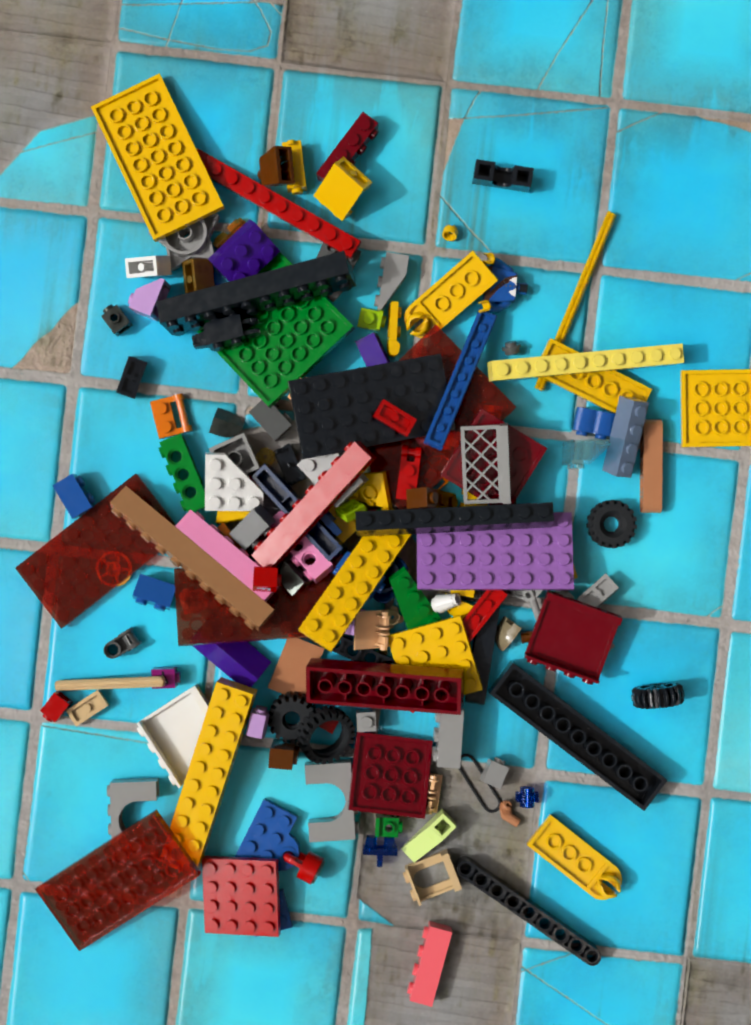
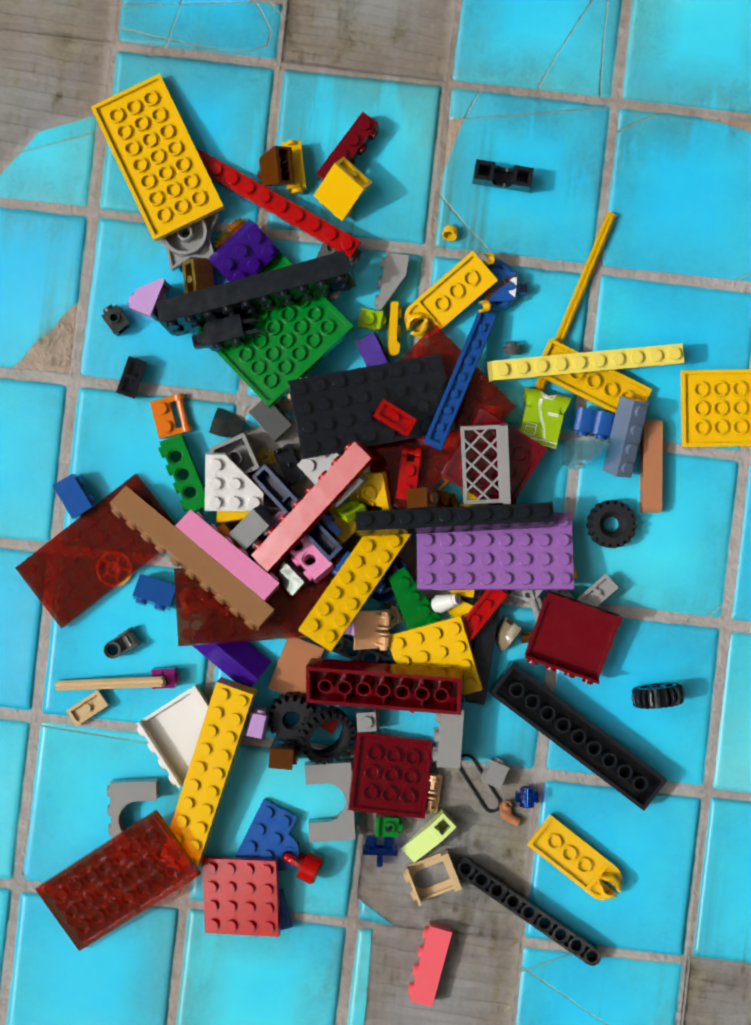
red brick [40,691,73,722] -> none
white brick [125,255,172,278] -> none
red brick [253,567,281,592] -> none
none -> lime piece [518,386,572,451]

